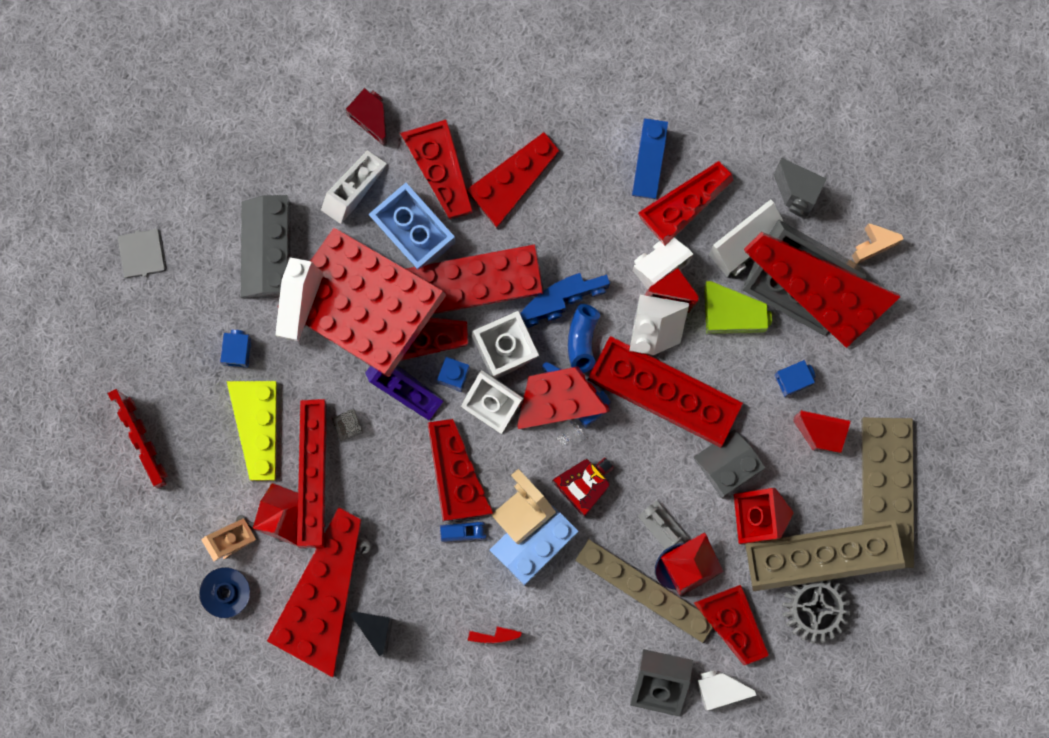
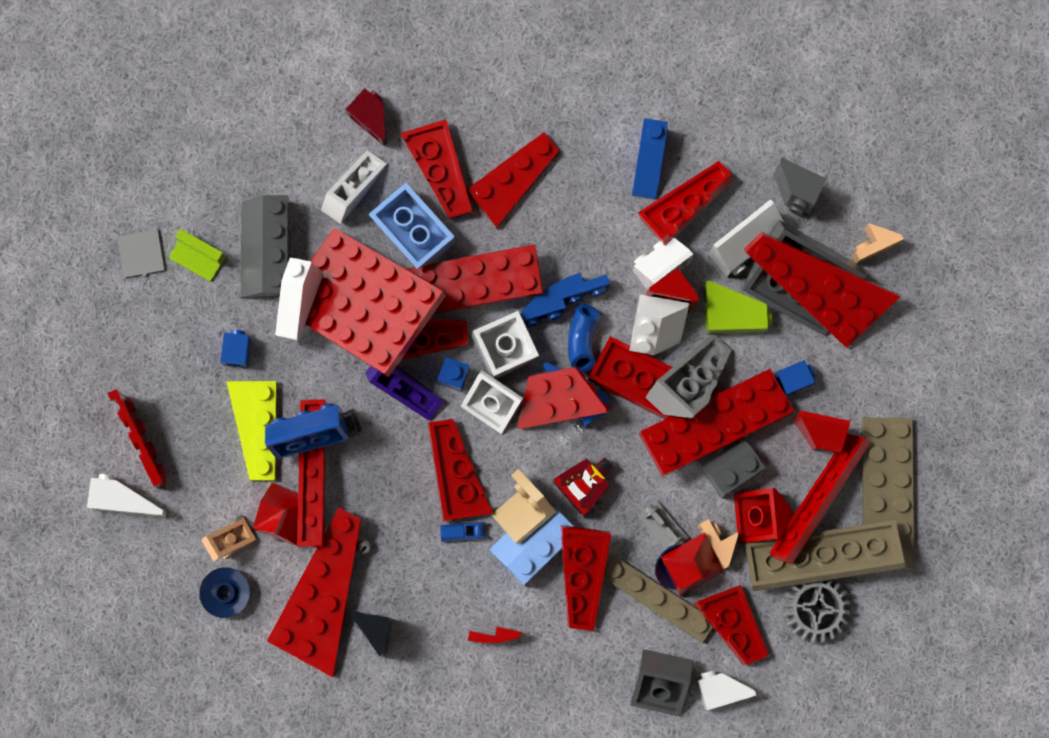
none -> white slope [87,474,167,517]
none -> lime panel [169,229,226,281]
none -> blue slope [265,404,350,460]
none -> red wing [560,525,611,631]
none -> red plate [639,369,794,478]
none -> light grey wedge [645,333,731,418]
none -> light nougat slope [698,519,739,569]
none -> red plate [769,434,870,564]

